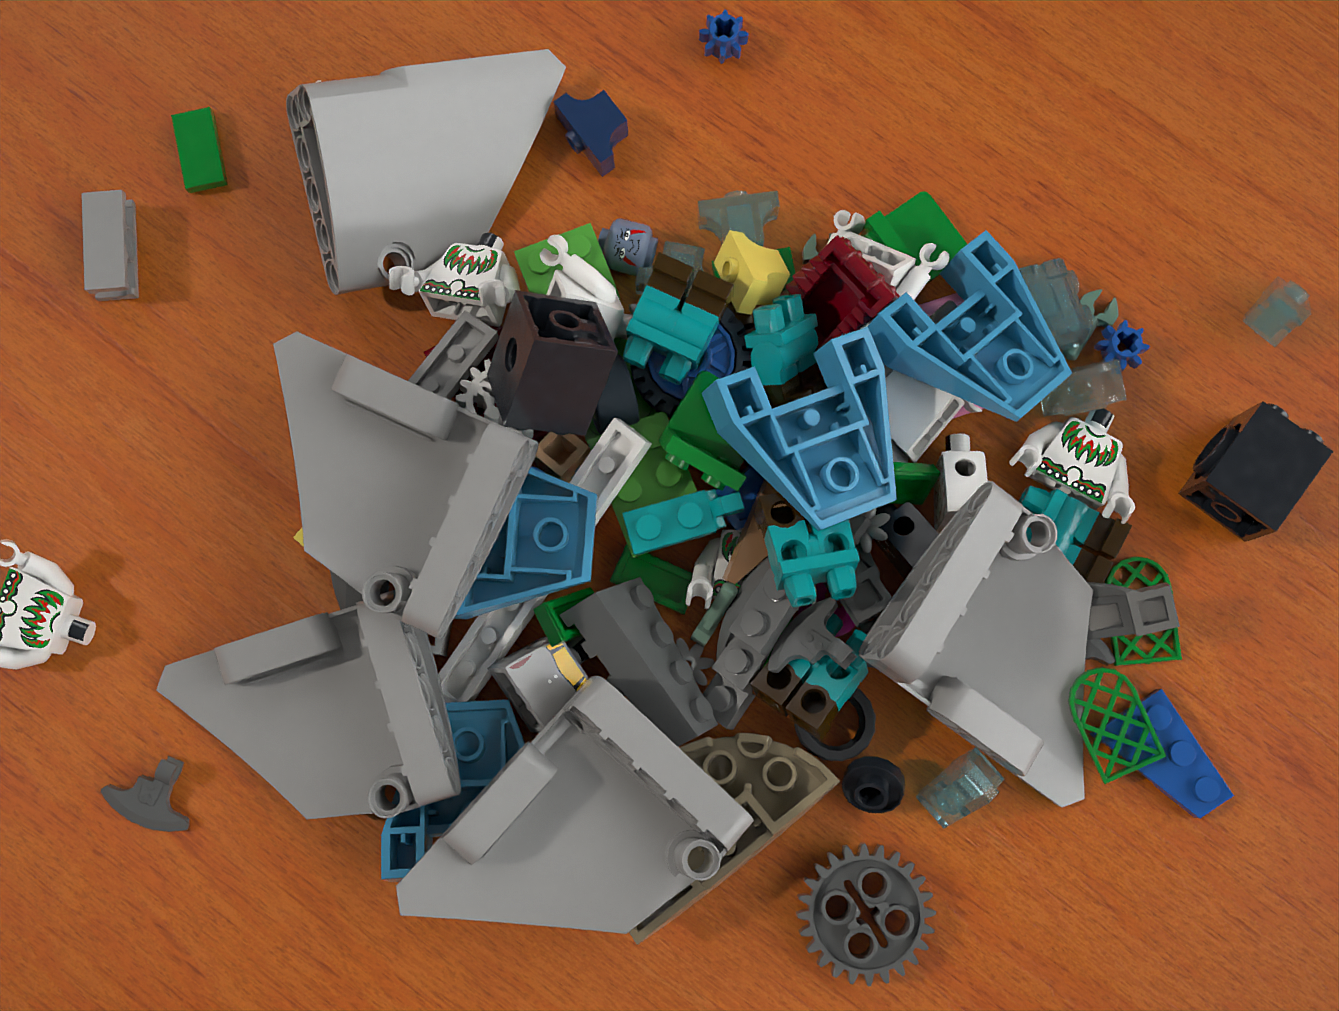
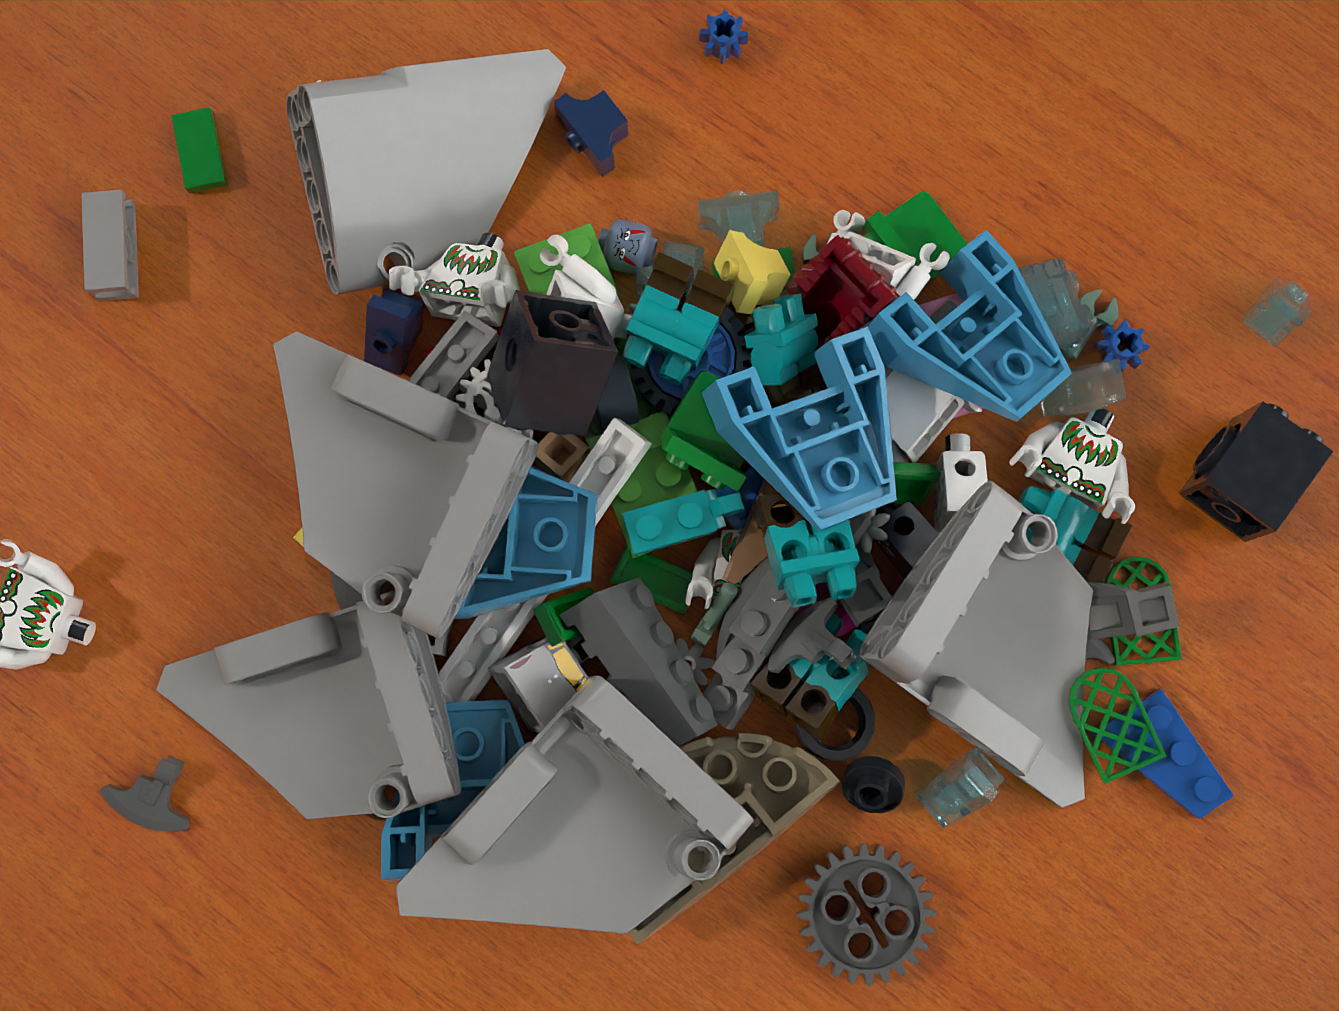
none -> dark blue brick [364,289,424,376]

